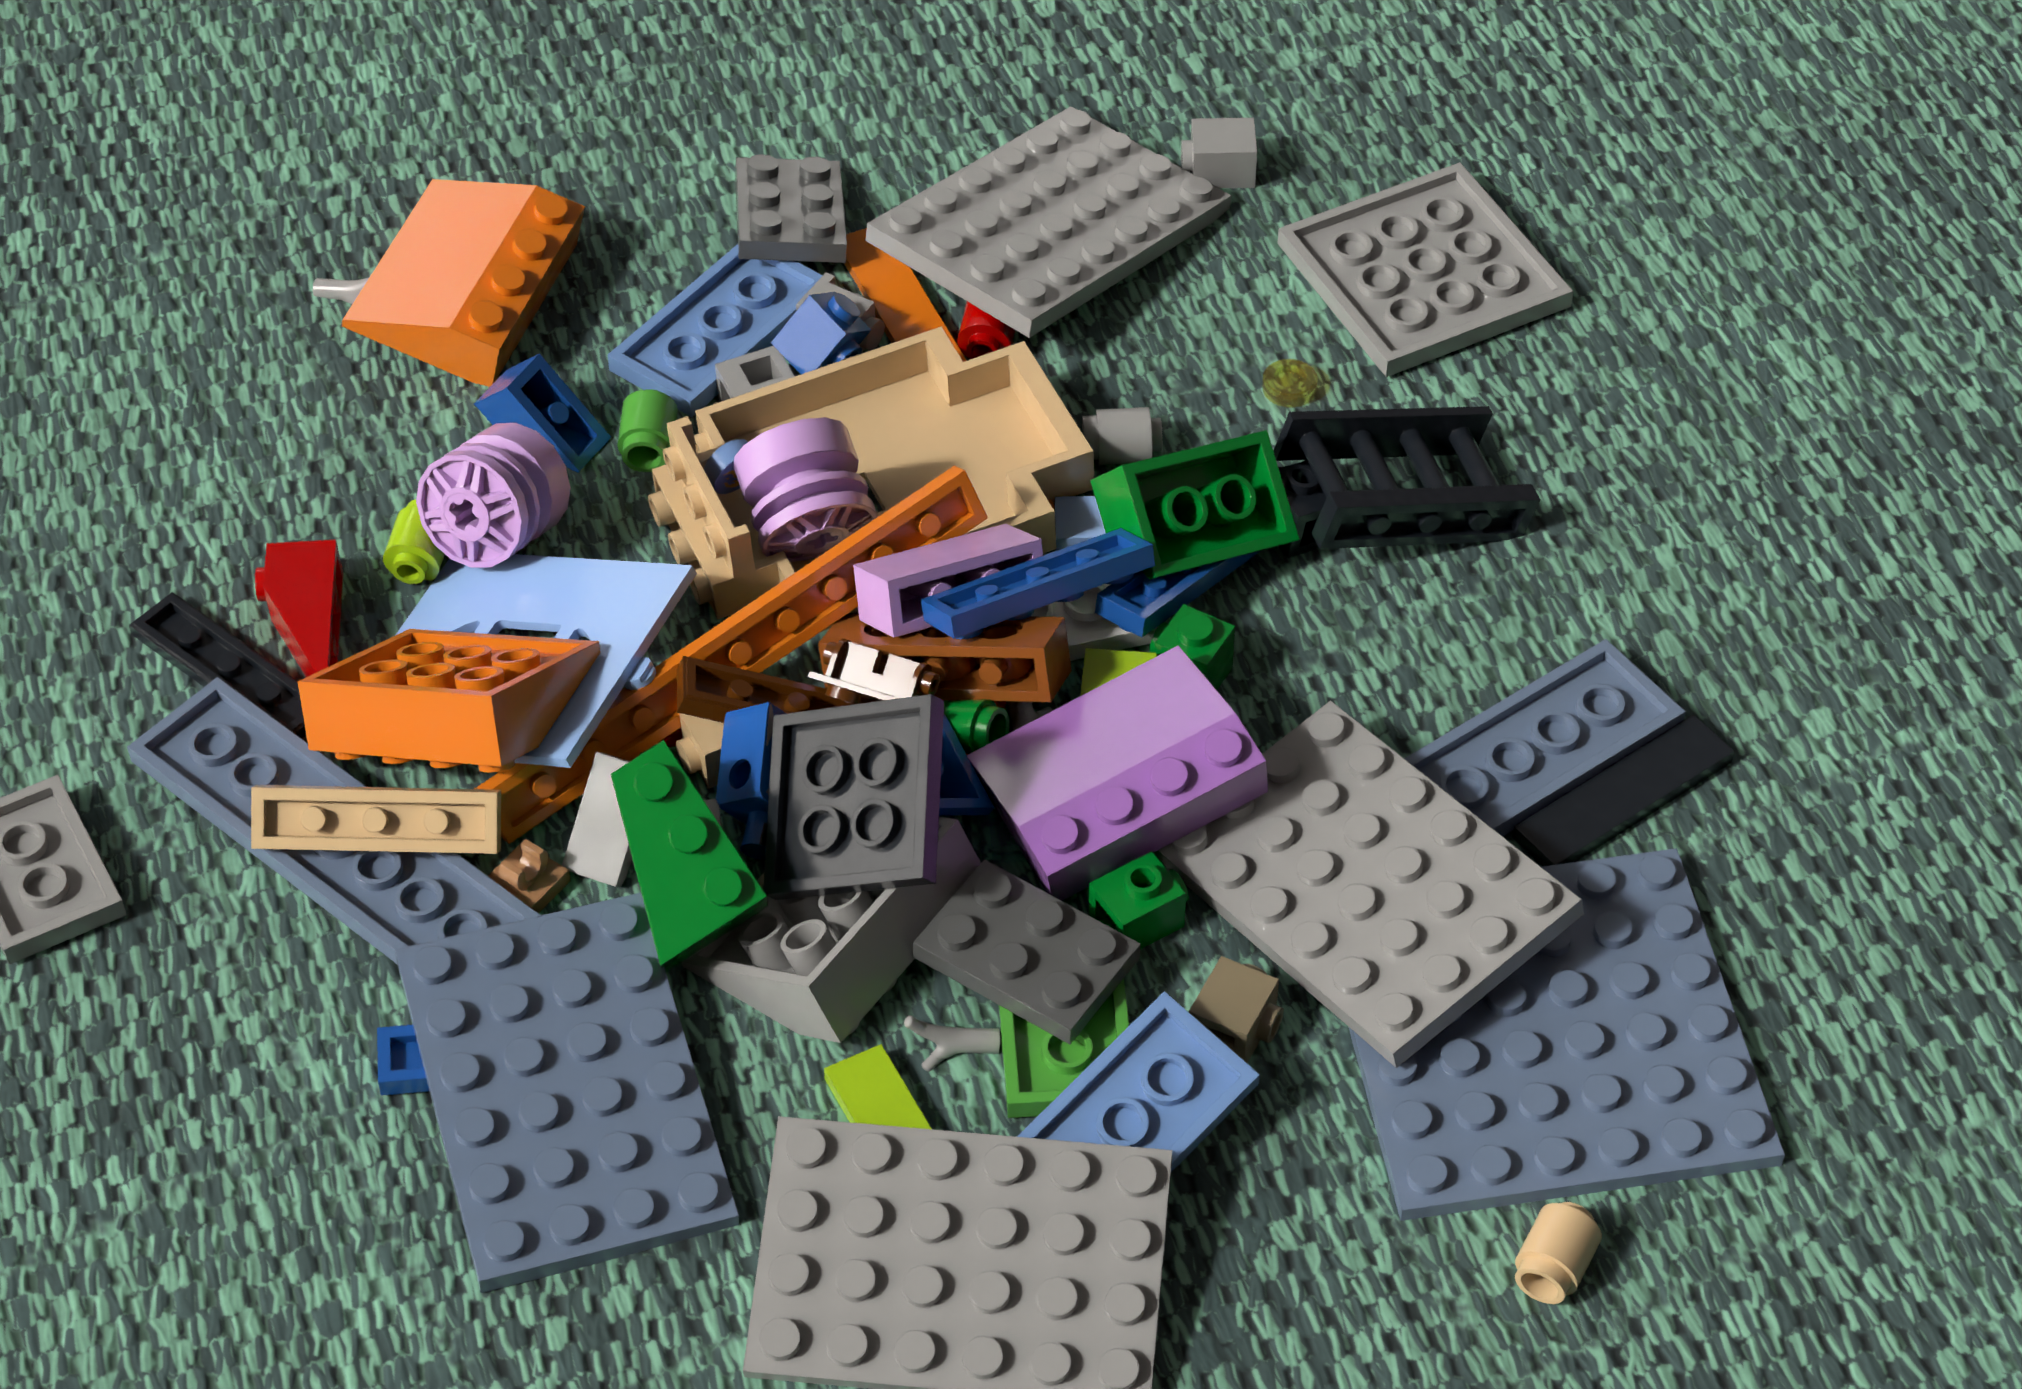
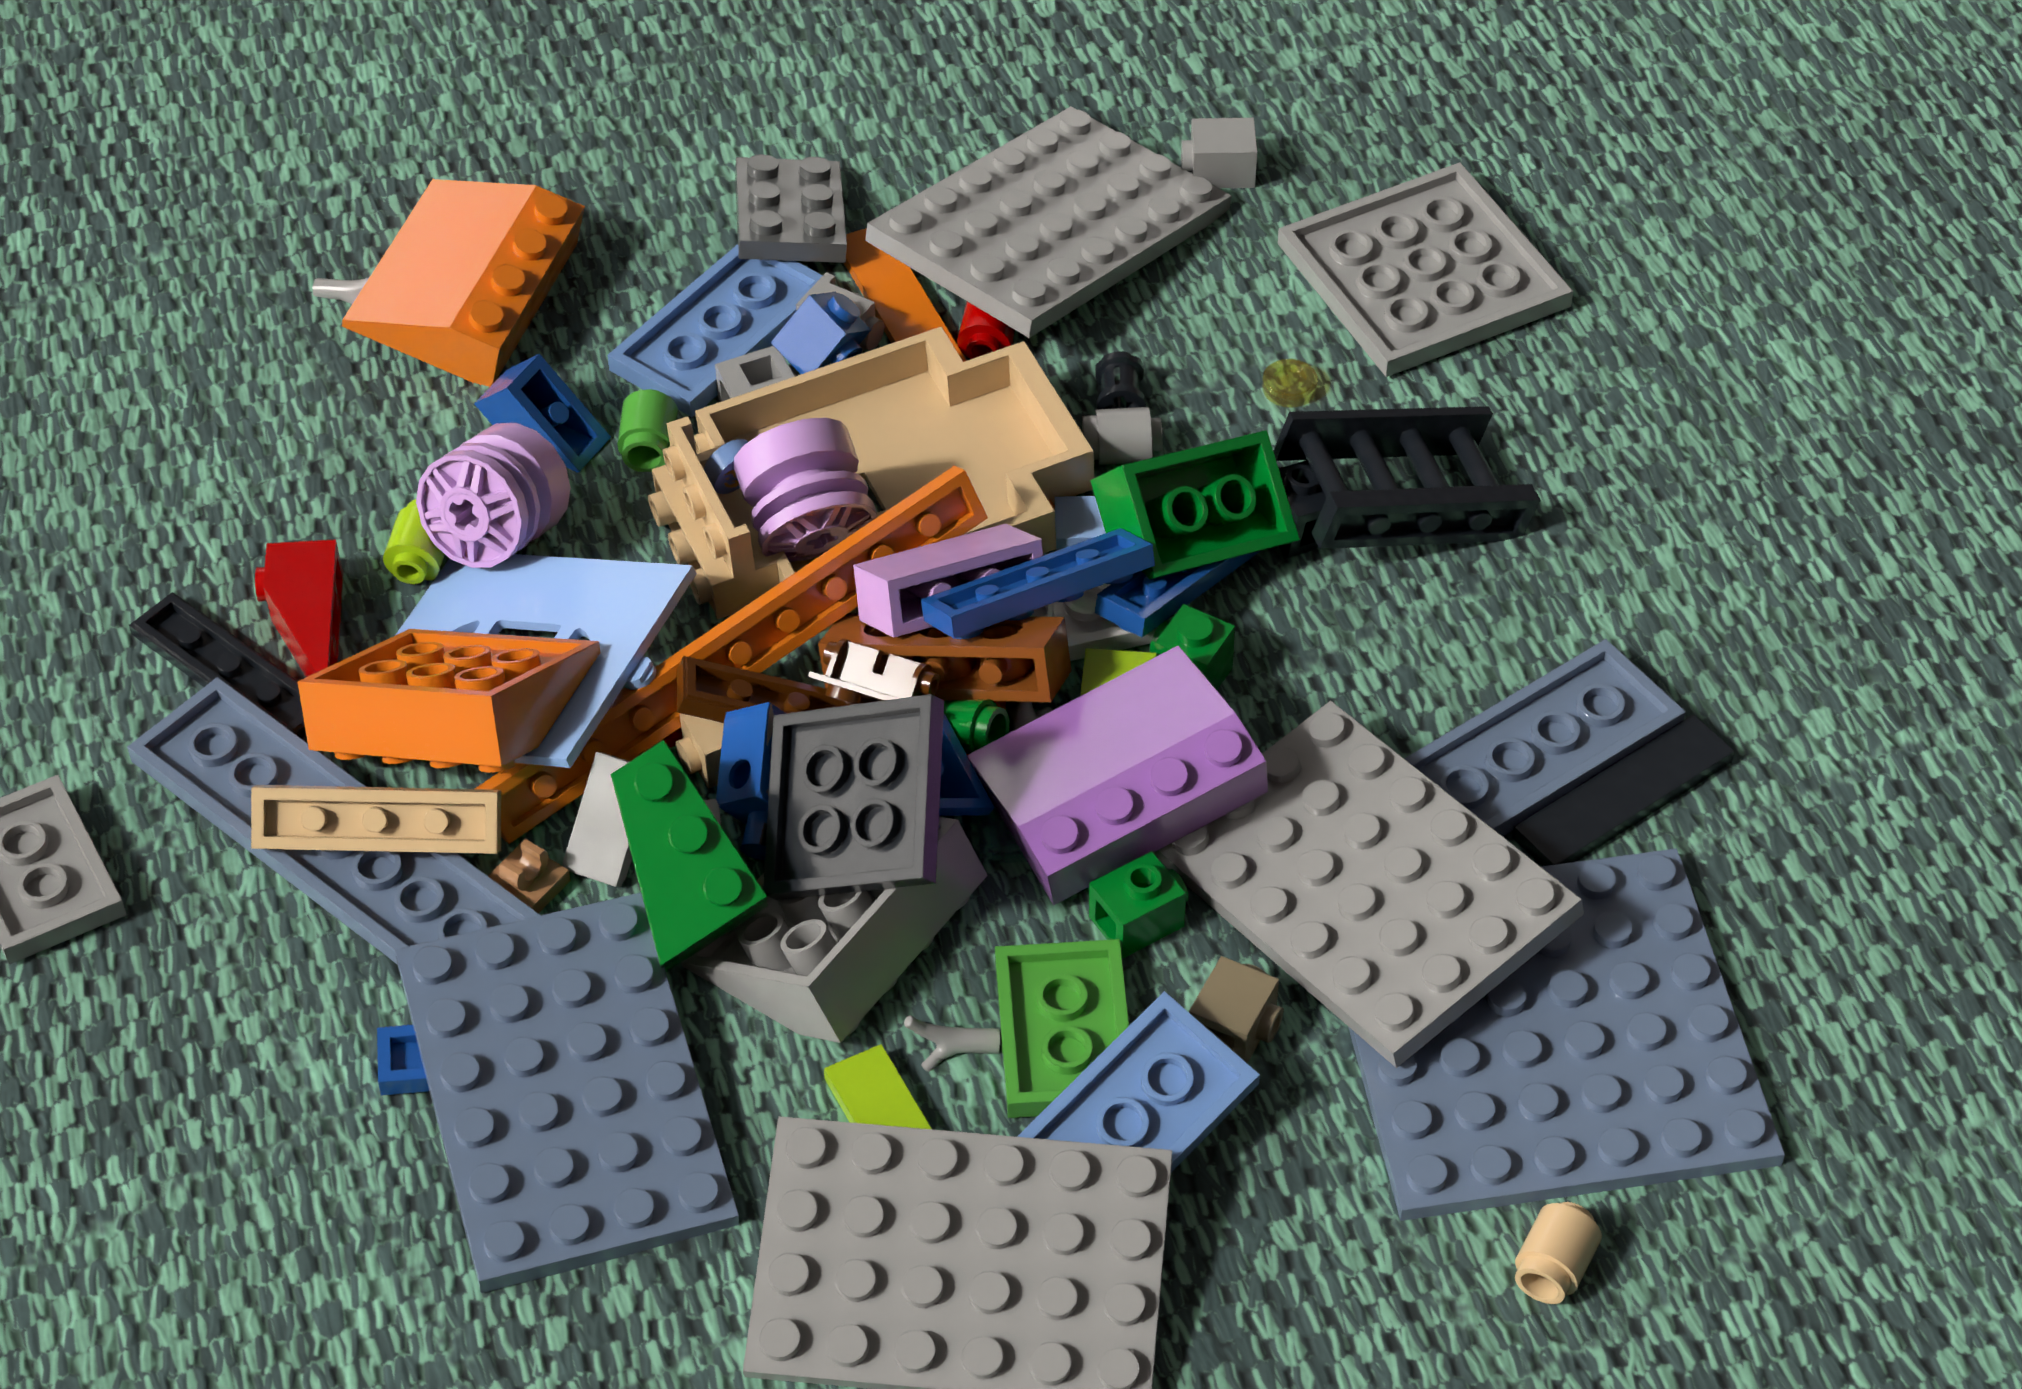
dark grey plate [913,859,1140,1045] -> none
none -> black bush [1095,351,1146,410]

